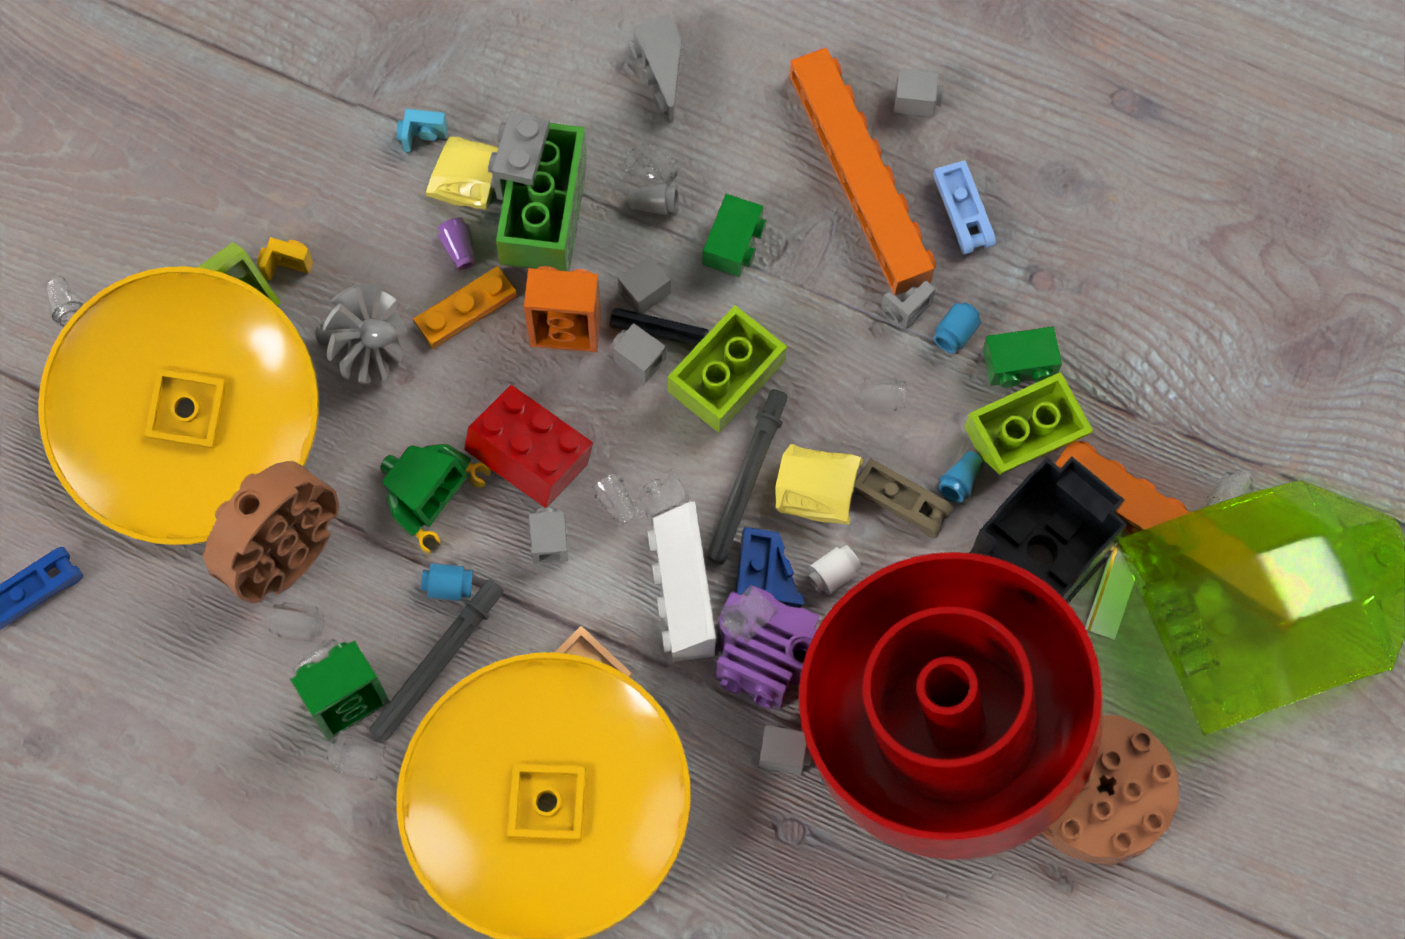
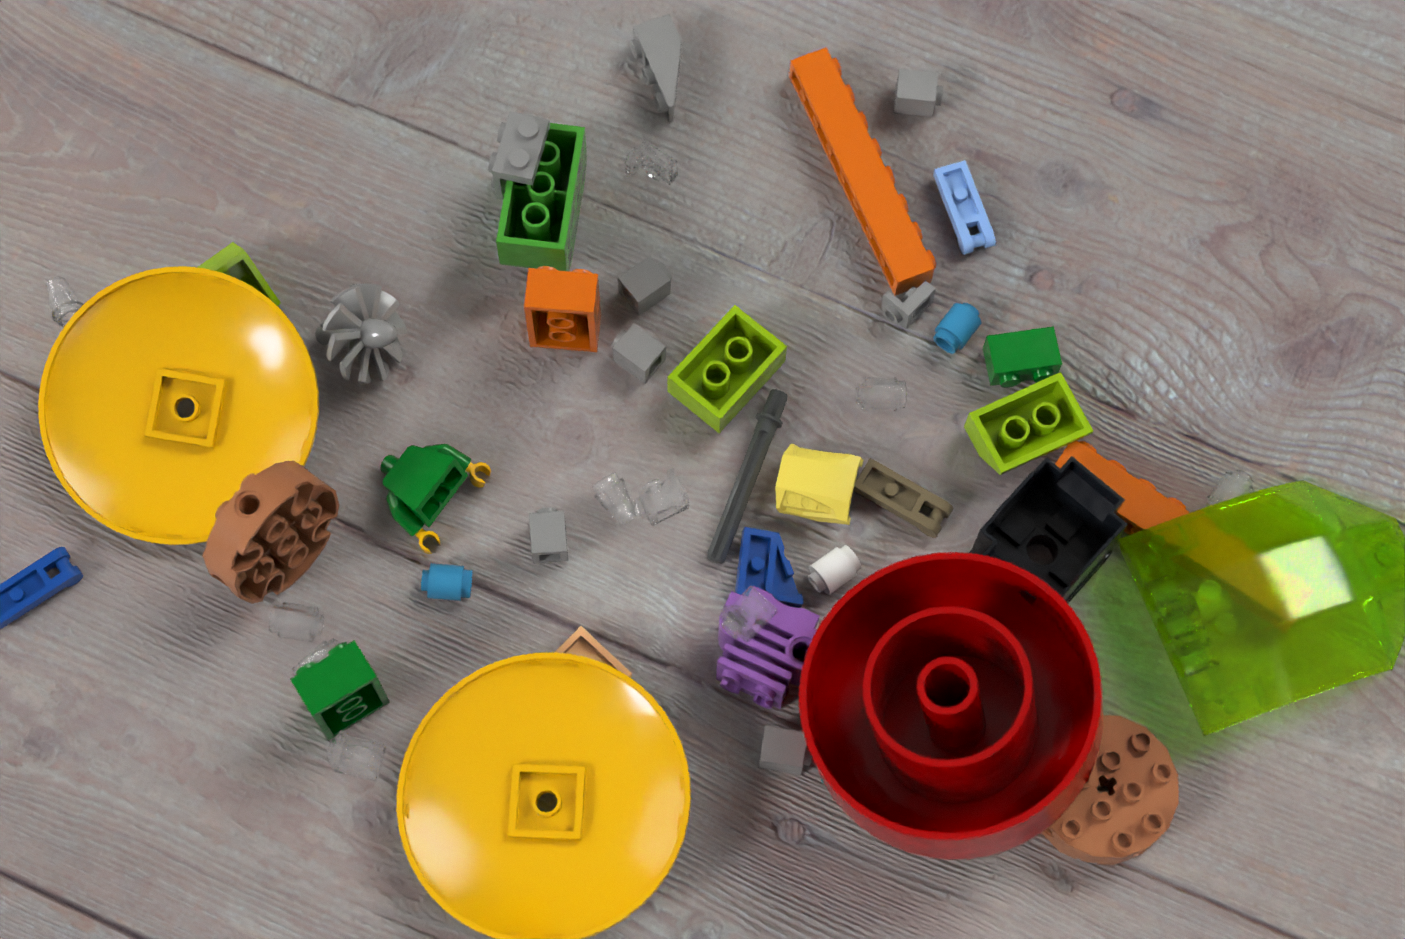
yellow bracket [257,237,313,281] -> none
dark grey axle [369,580,503,742] -> none
medium azure bracket [396,109,448,152] -> none
light orange plate [413,266,517,349] -> none
light yellow slope [426,136,498,210] -> none
medium lavender cone [438,217,476,270] -> none
red brick [464,385,593,508] -> none
black axle [610,308,709,346] -> none
light grey cone [629,182,679,216] -> none
white slope [647,502,716,662] -> none
green brick [702,193,767,277] -> none
dark azure cone [938,451,983,503] -> none
sticker [1085,537,1145,640] -> none

